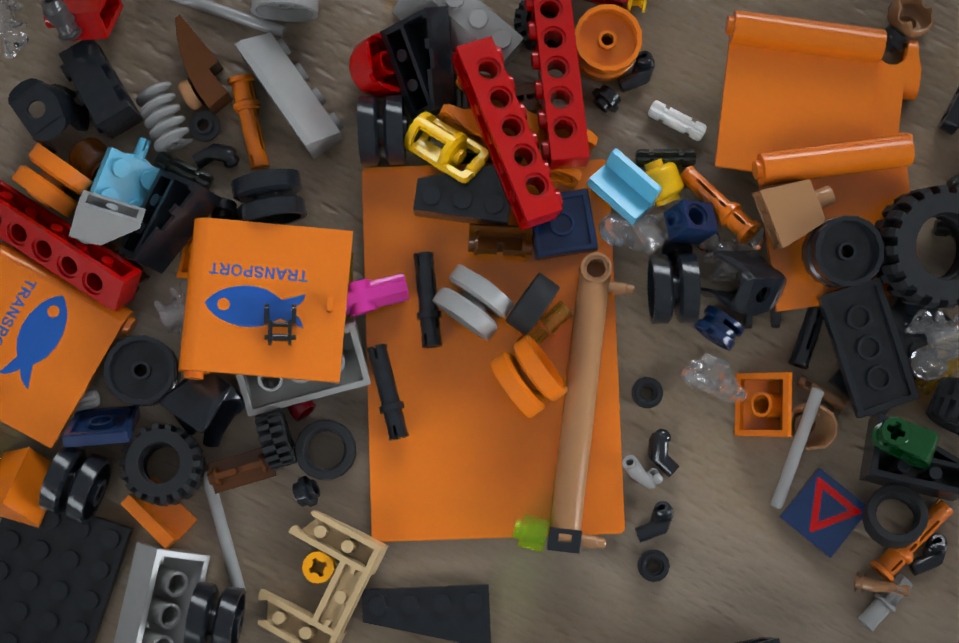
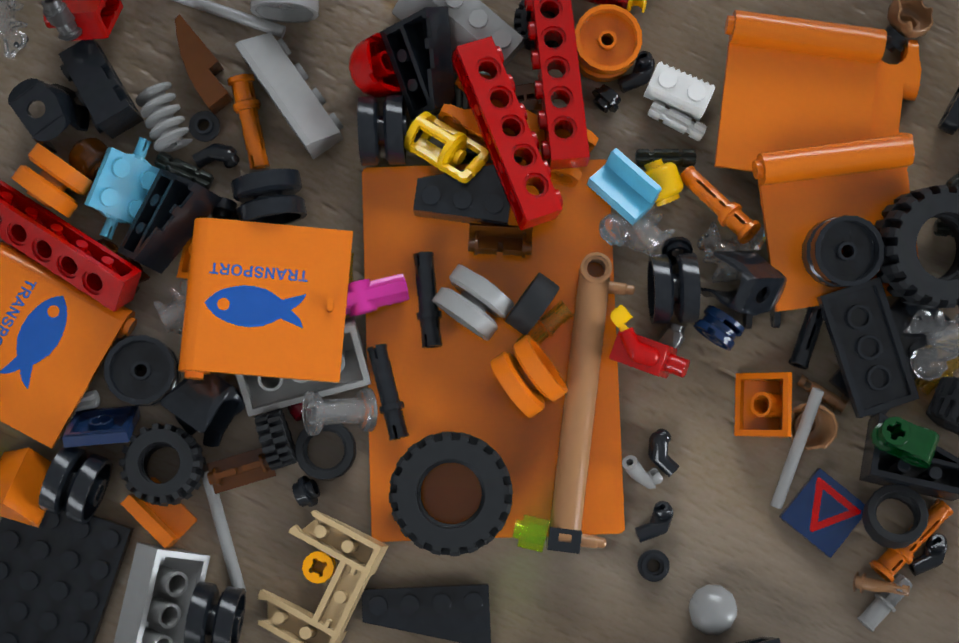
light grey slope [69,190,146,246] -> none
medium nougat tile [178,78,204,111] -> none
black piece [264,304,297,346] -> none
dark blue tile [532,188,598,260] -> none
black plate [631,377,663,409] -> none
dark blue brick [664,199,718,245] -> none
clear animal [680,354,747,403] -> none
medium nougat torso [751,179,835,249] -> none
none -> clear piece [302,387,378,436]
none -> black tyre [389,432,513,556]
none -> red torso [609,305,690,378]
none -> white brick [643,61,715,121]
none -> light grey hair [689,584,737,636]

